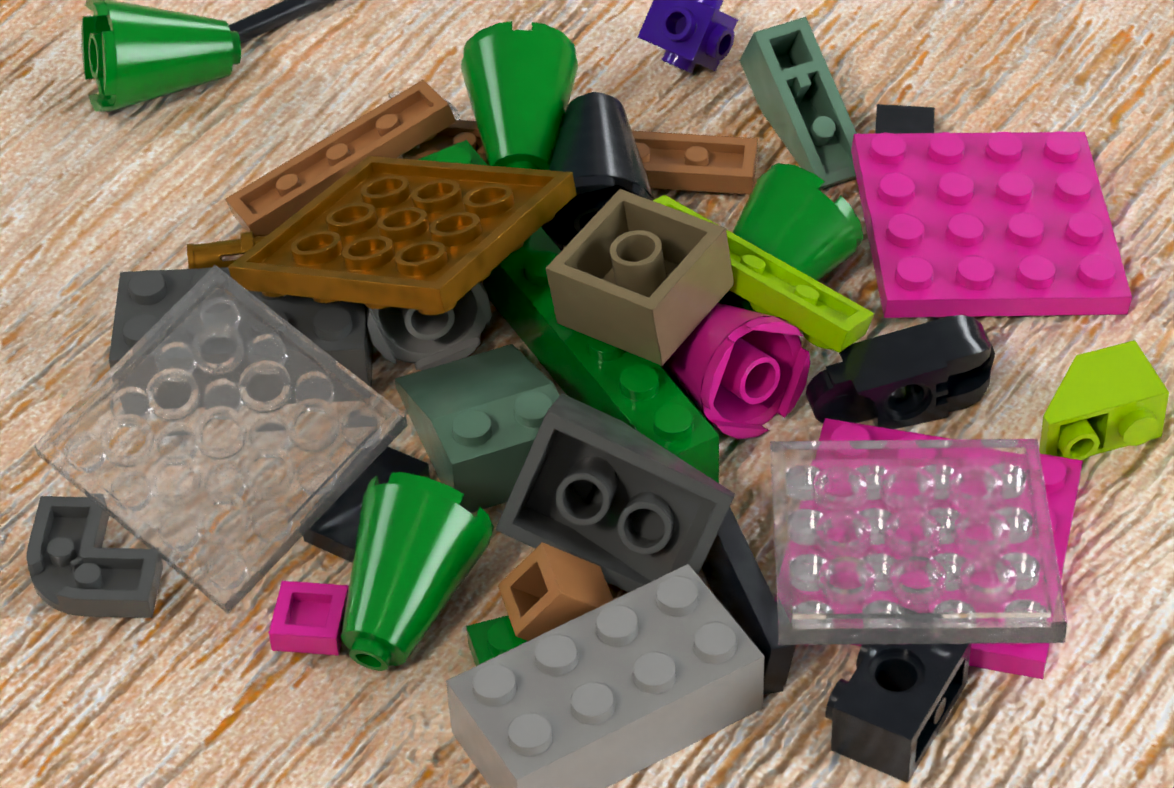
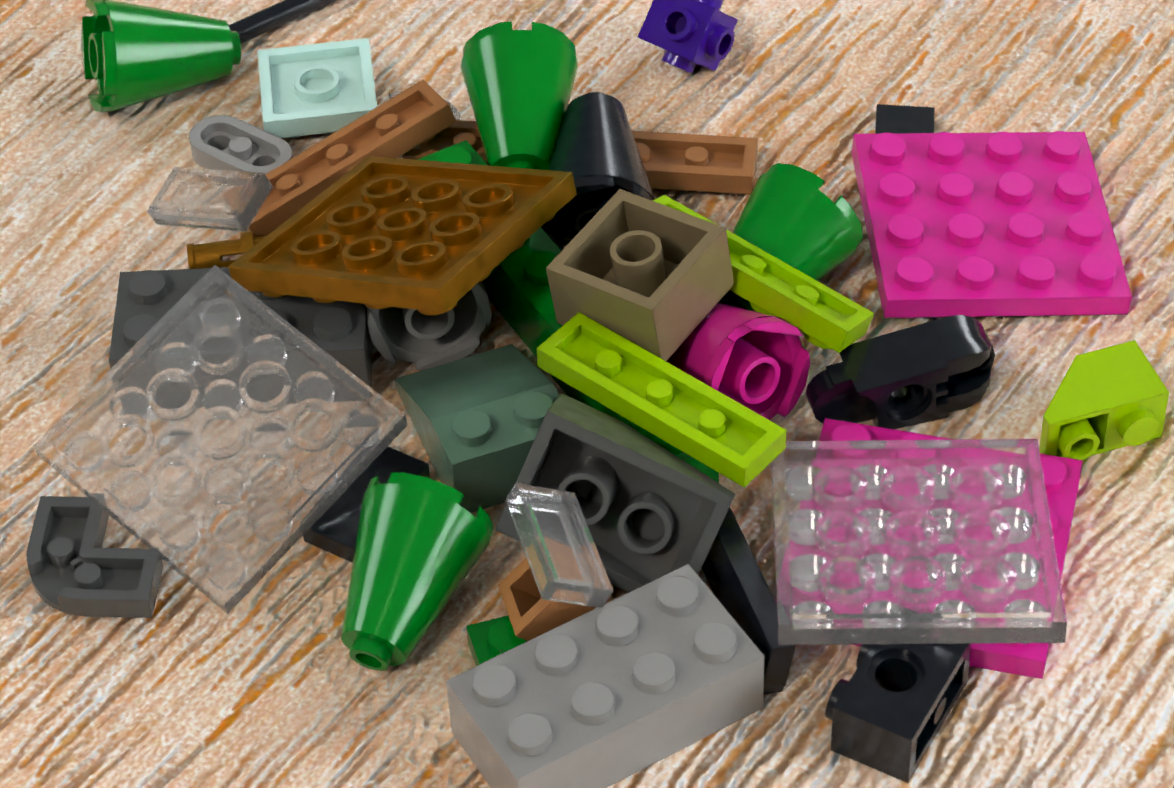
dark pink plate [268,581,349,656] -> none
sand green slope [739,17,857,190] -> none
none -> clear tile [147,167,273,232]
none -> light grey plate [189,115,293,187]
none -> light aqua plate [257,38,377,138]
none -> clear tile [505,483,613,608]
none -> lime plate [536,312,786,488]

